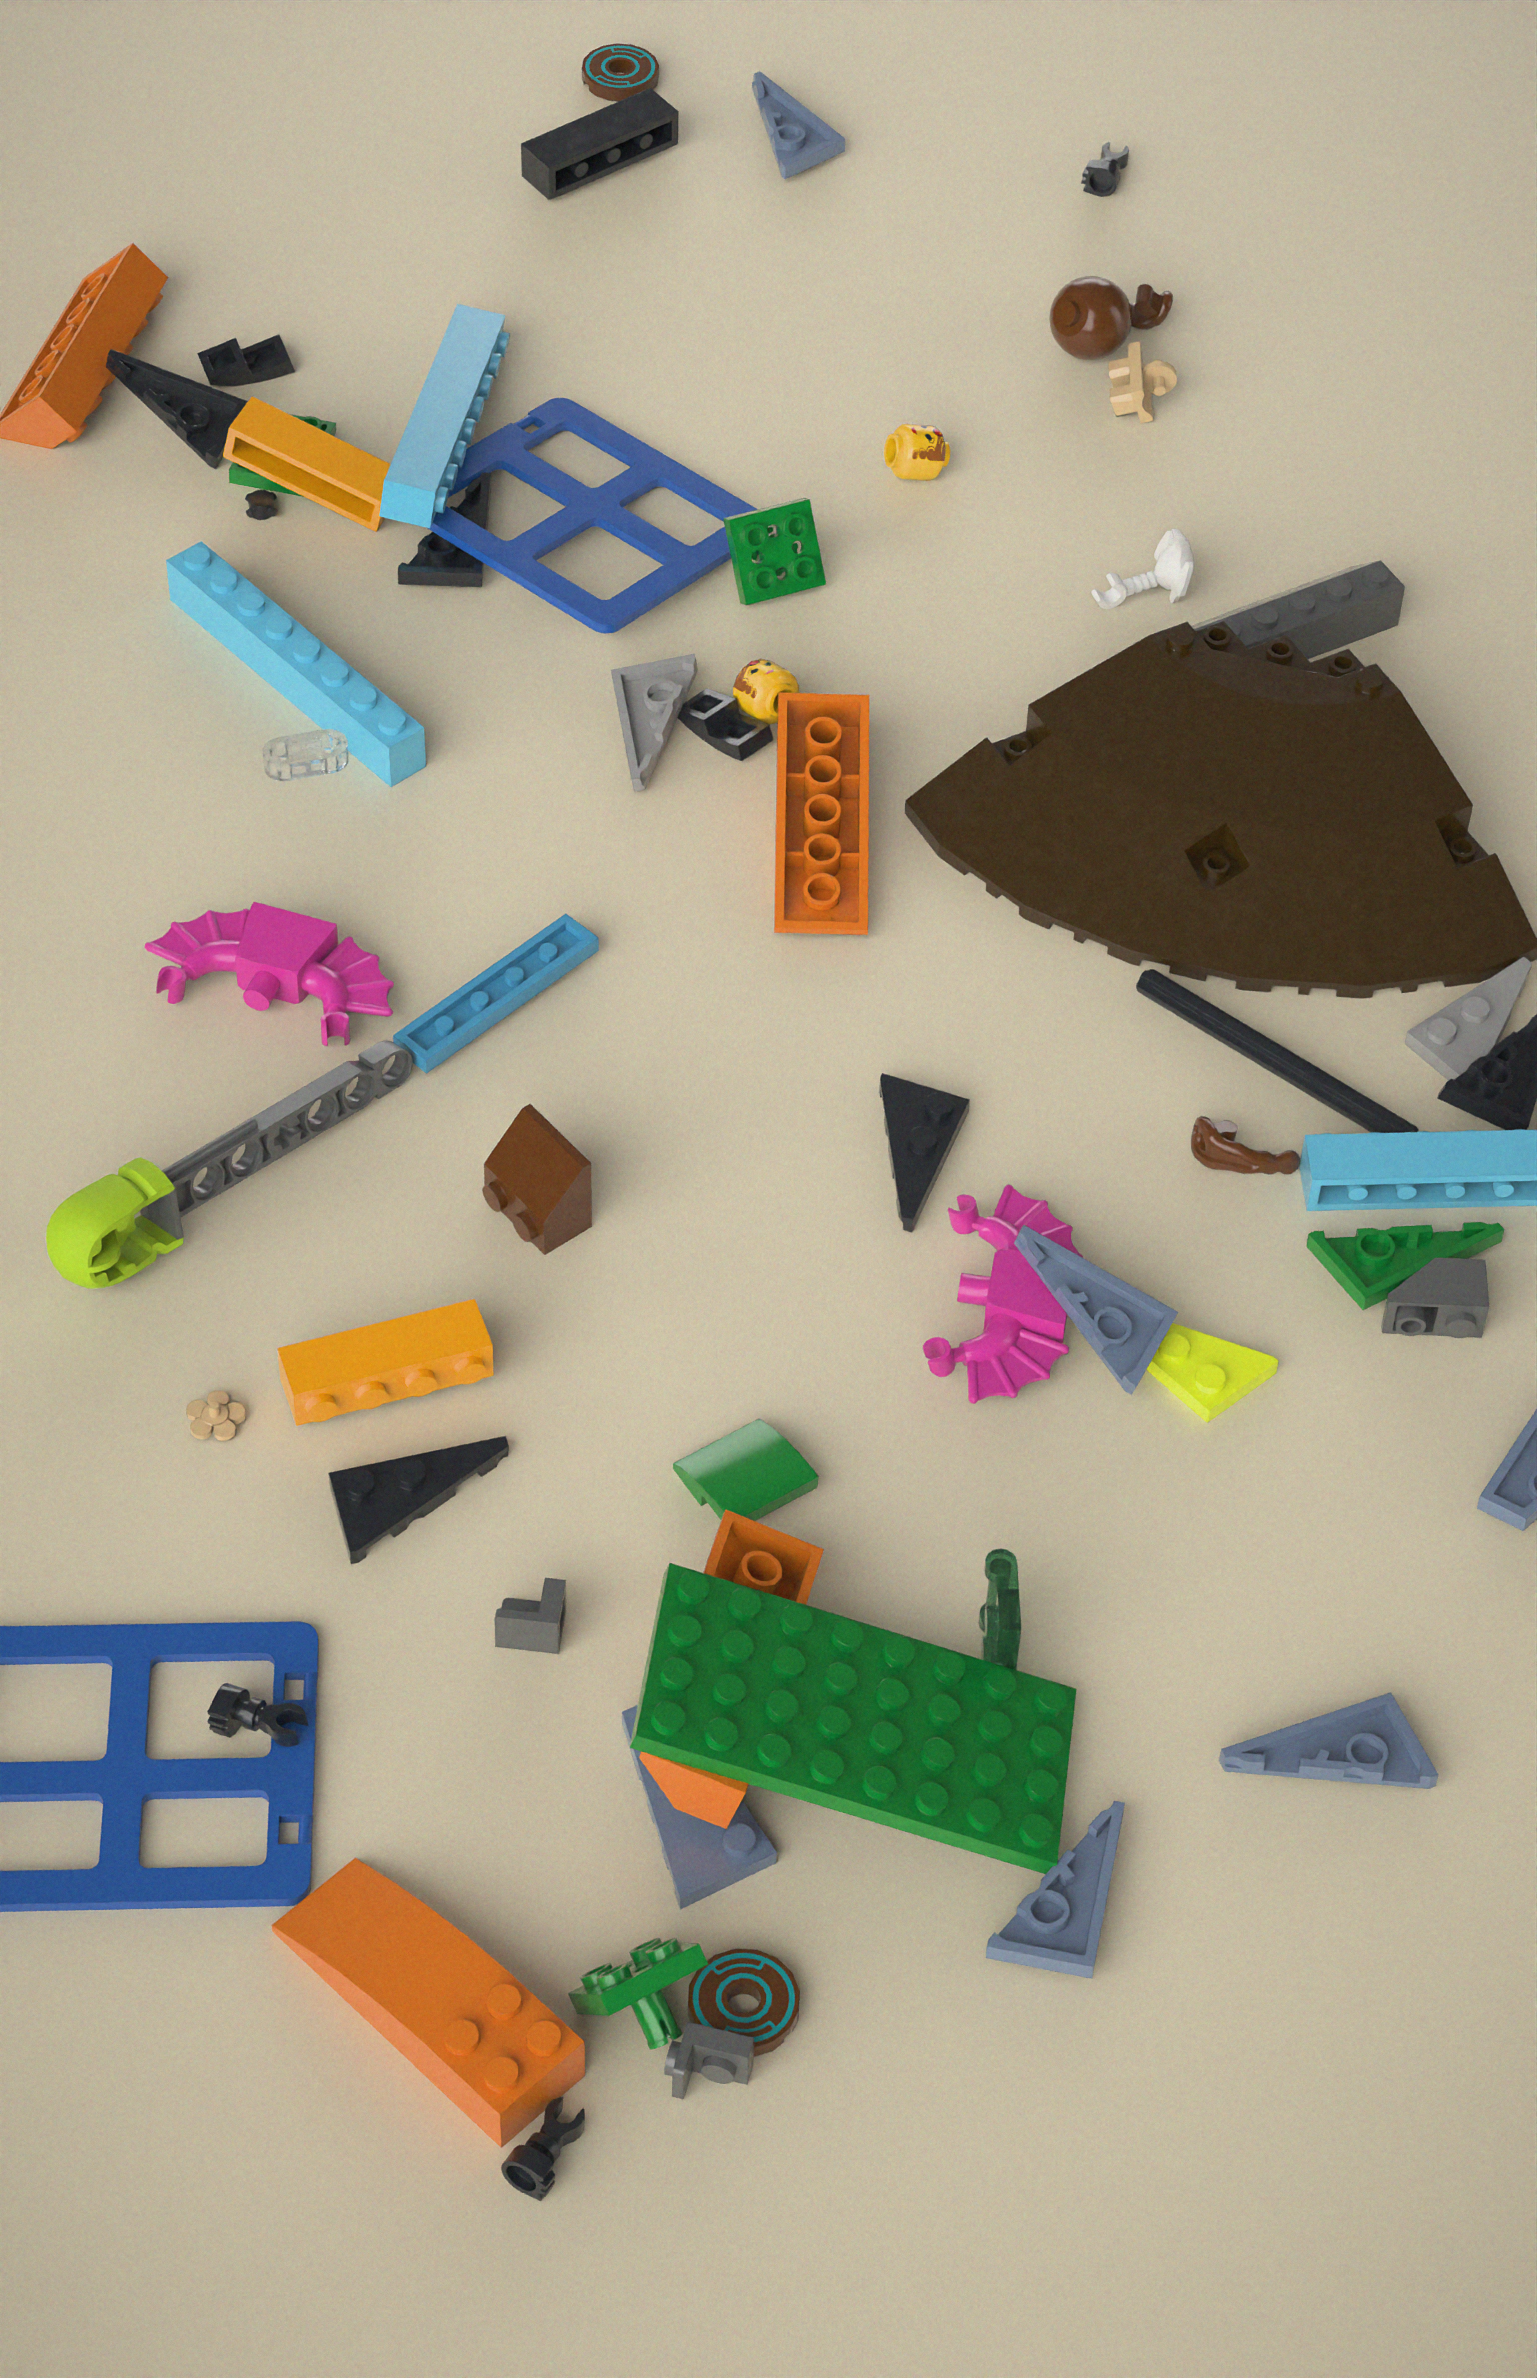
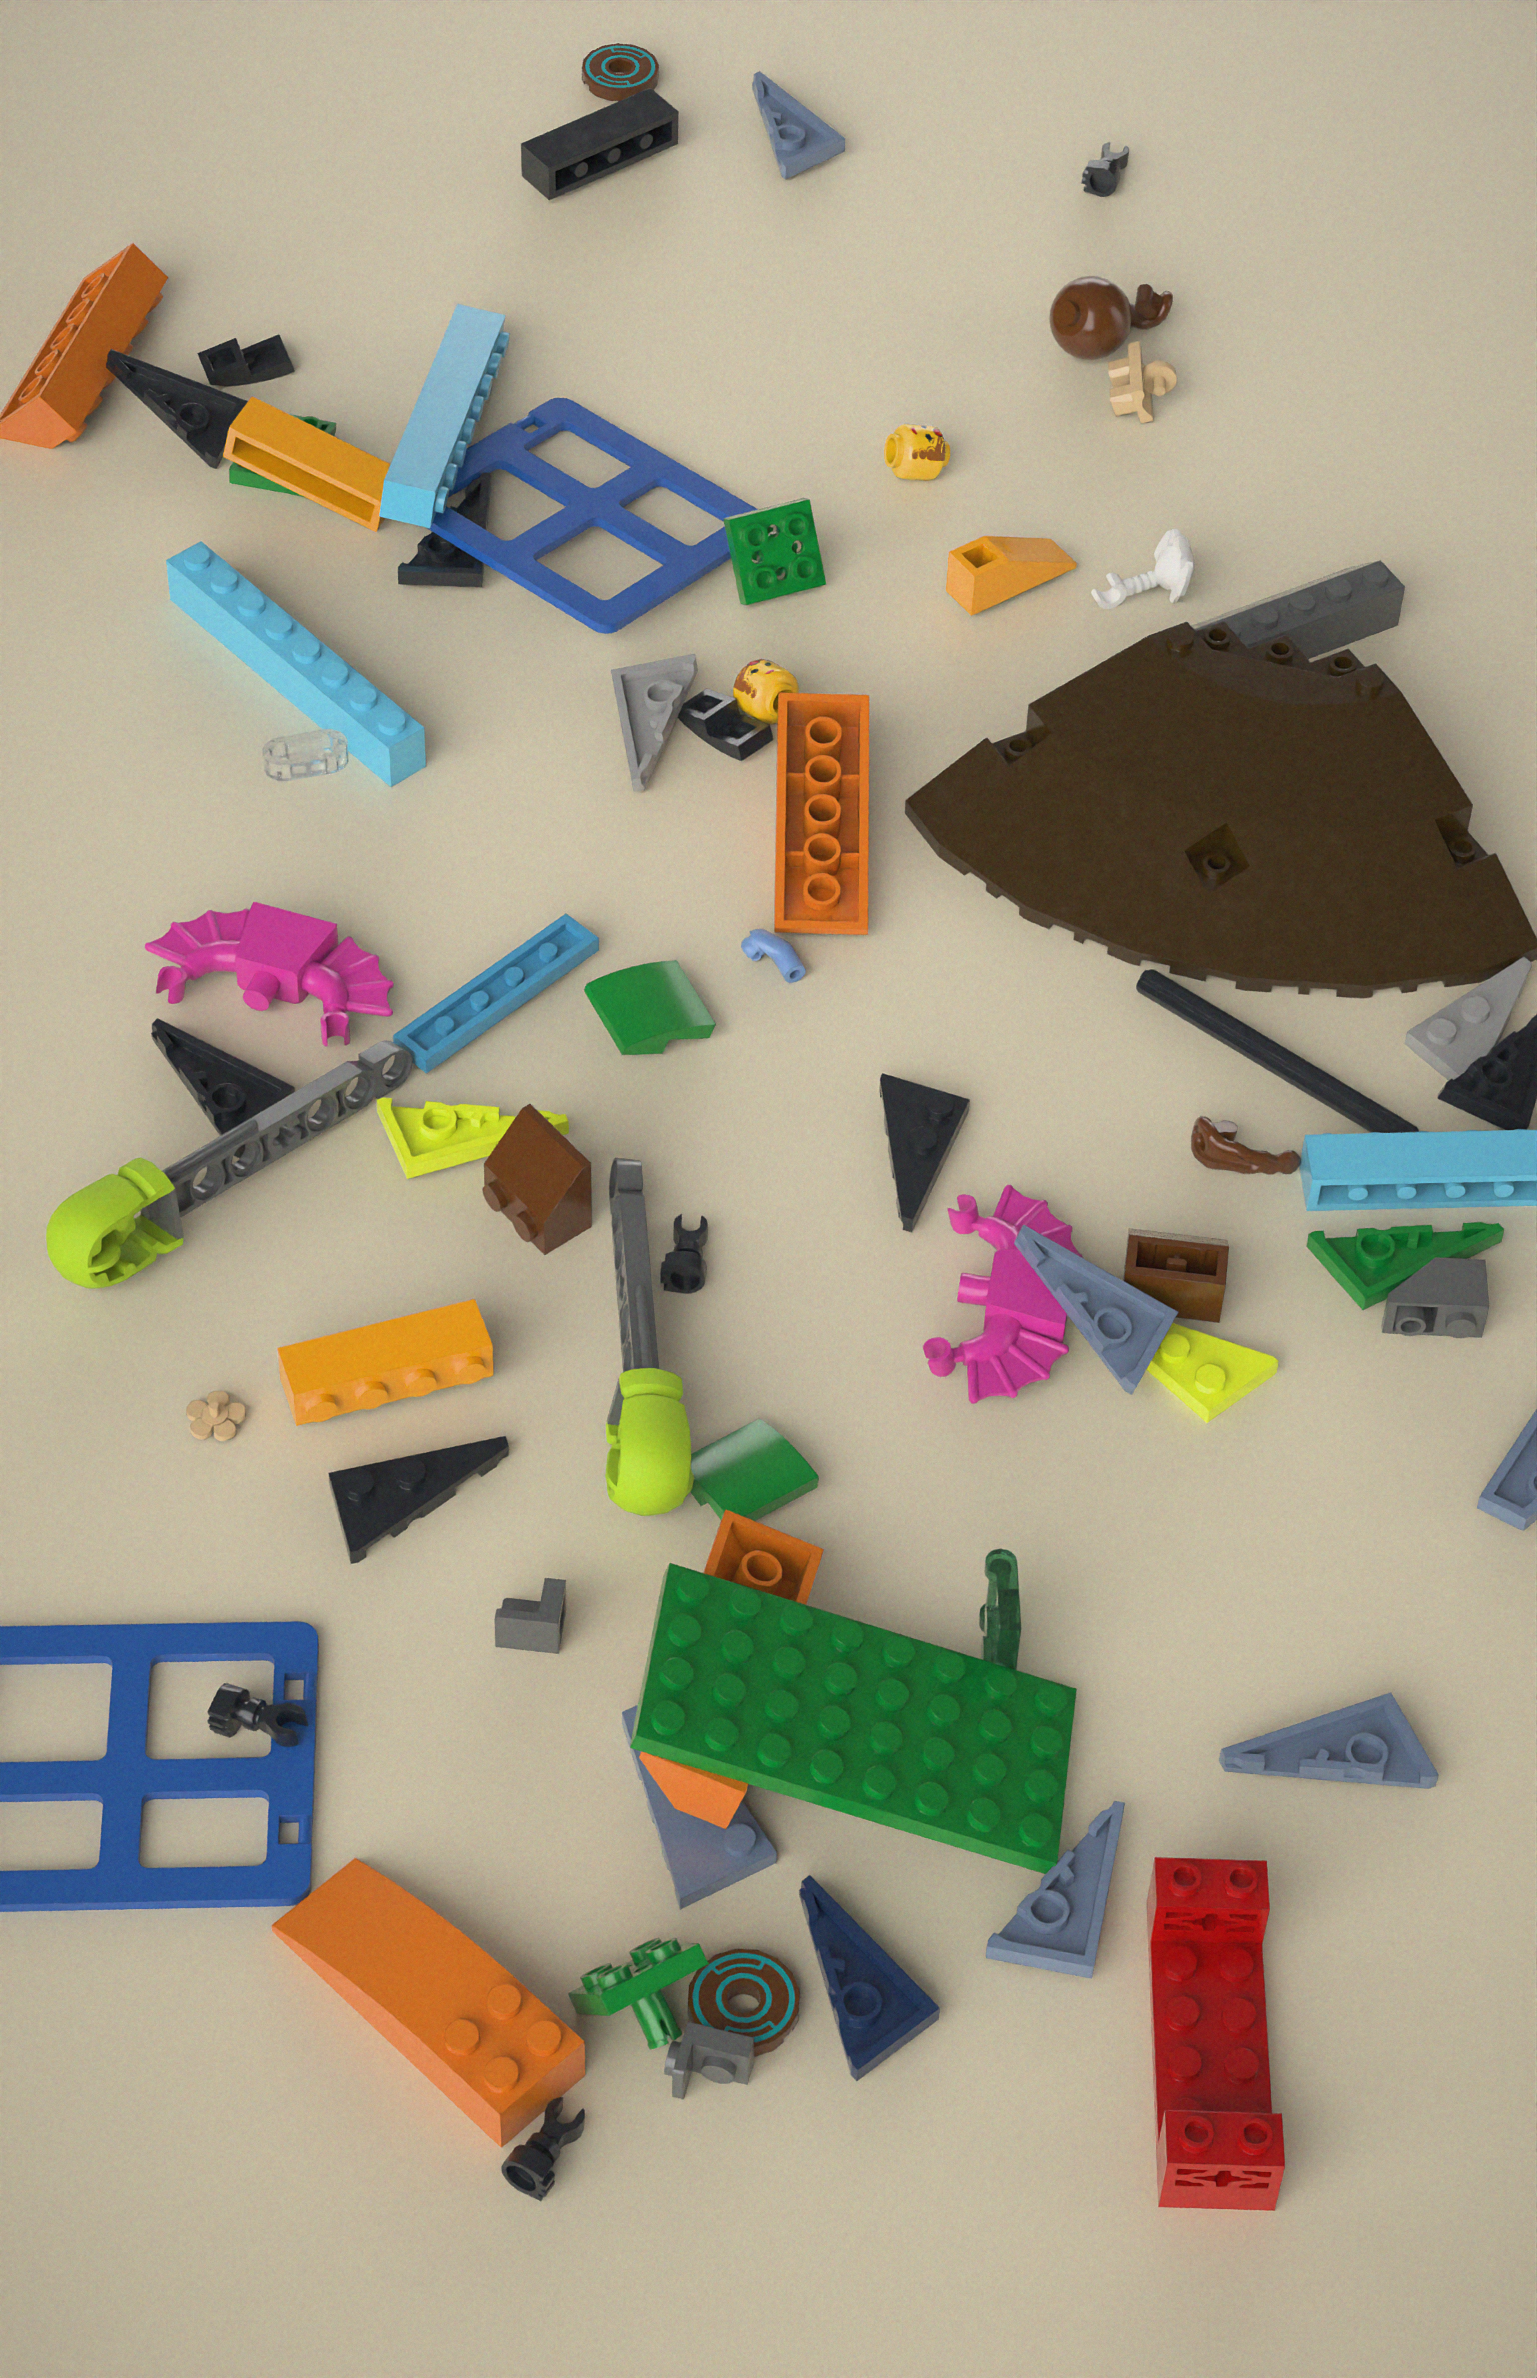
black piece [245,490,278,520] -> none
none -> black wing [151,1018,295,1159]
none -> neon yellow wing [376,1097,569,1179]
none -> green slope [584,960,716,1055]
none -> piece [605,1158,694,1516]
none -> black piece [660,1214,708,1294]
none -> medium blue arm [741,929,806,983]
none -> dark blue wing [799,1875,940,2081]
none -> light orange slope [946,536,1077,616]
none -> reddish brown slope [1123,1228,1229,1323]
none -> red plate [1146,1857,1285,2211]

